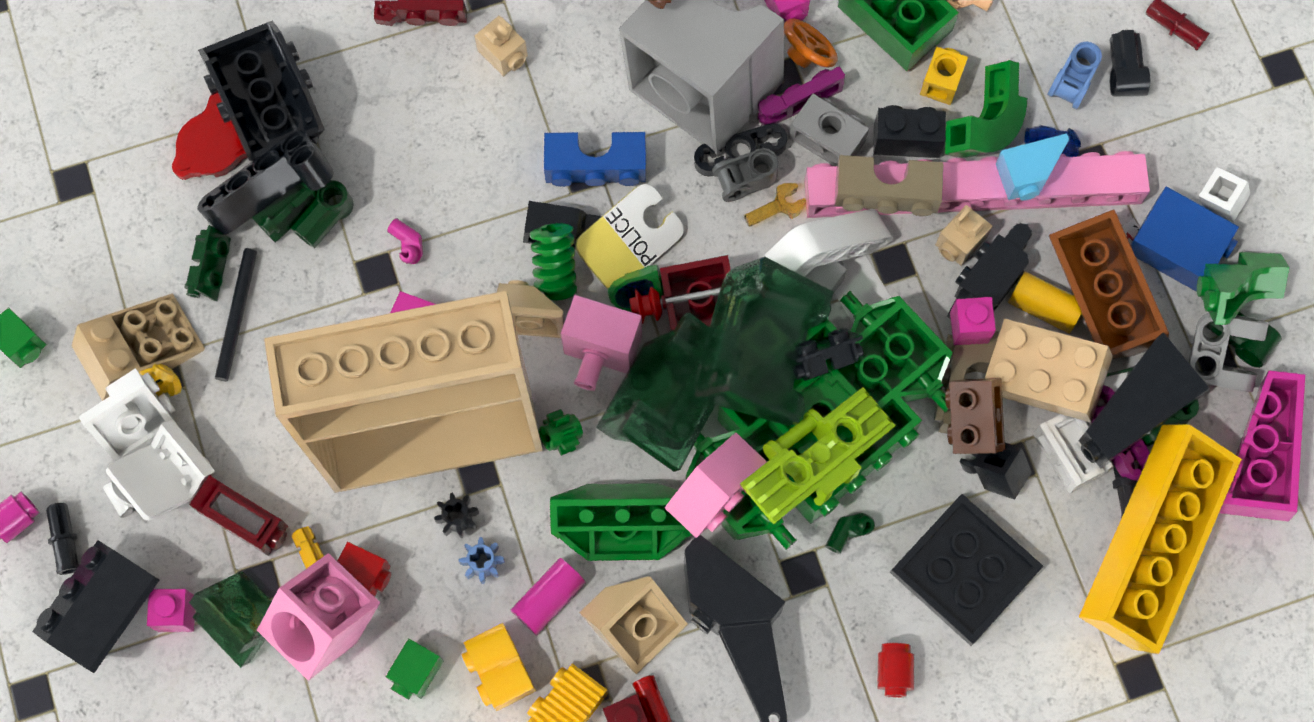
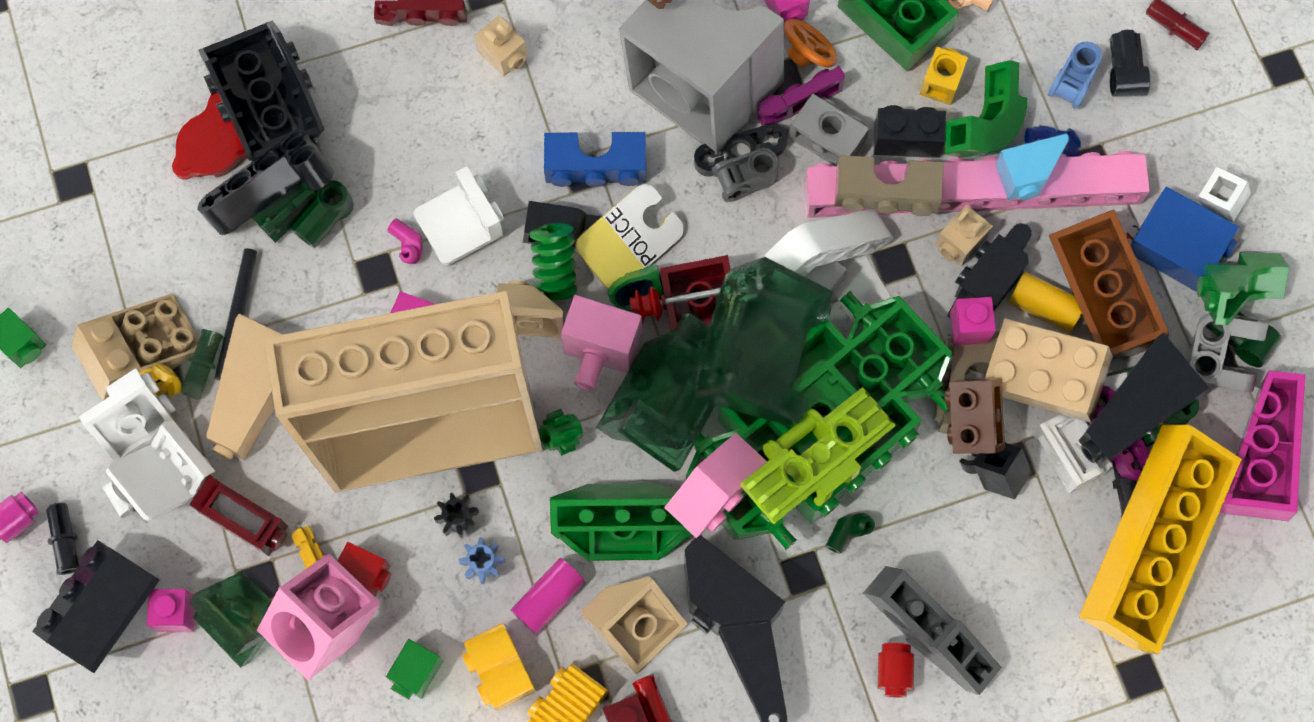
dark green hinge [184,225,231,301] -> none
clear yellow bar [744,183,806,227] -> none
black hinge [785,328,864,381] -> none
black plate [890,494,1043,646] -> none
none -> clear green axle [181,329,223,399]
none -> tan slope [206,314,282,461]
none -> white bracket [413,166,504,266]
none -> dark grey brick [863,566,1002,695]

